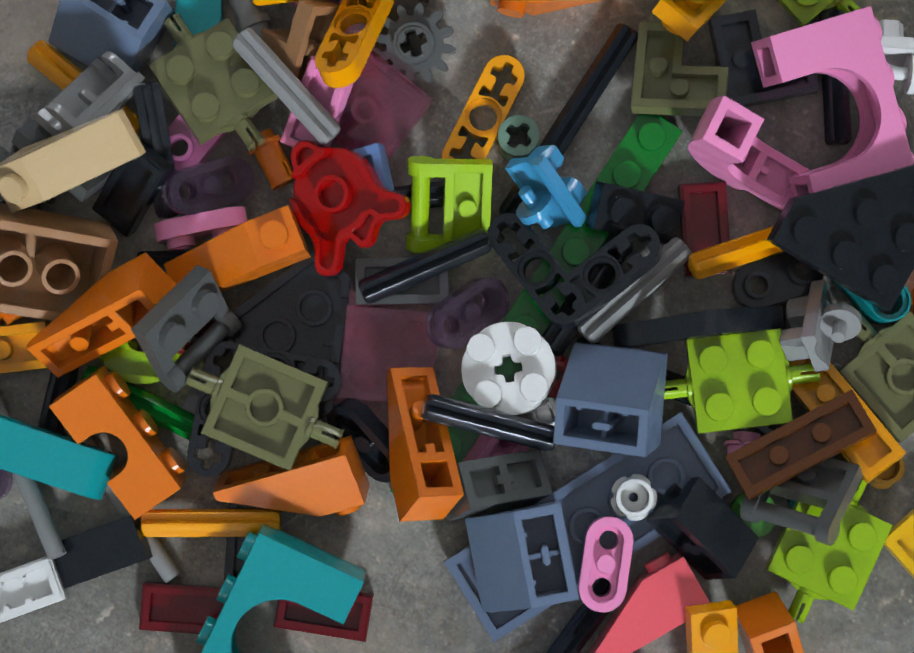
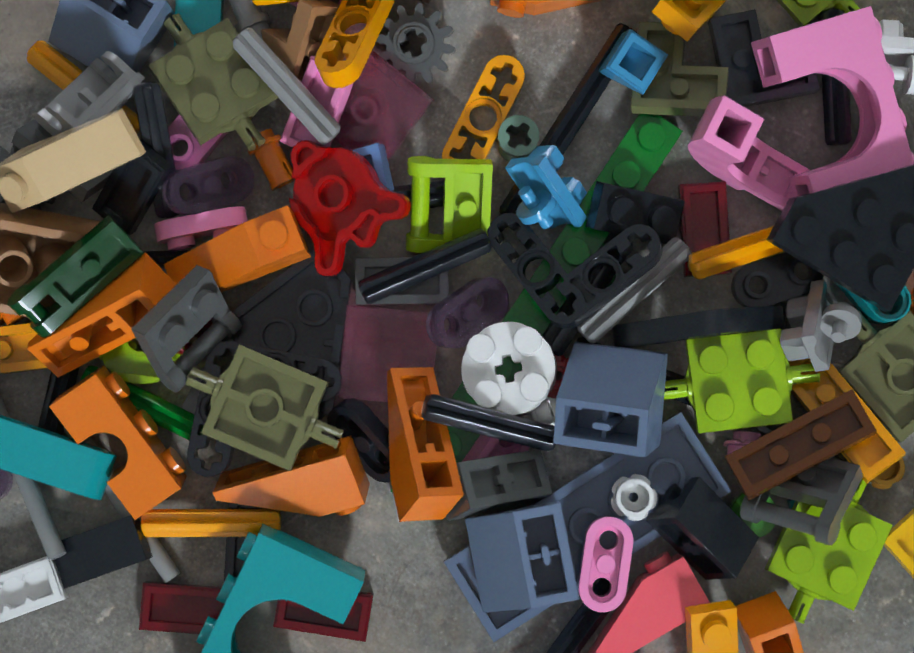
none -> dark green plate [7,215,144,337]
none -> dark azure slope [599,29,668,95]

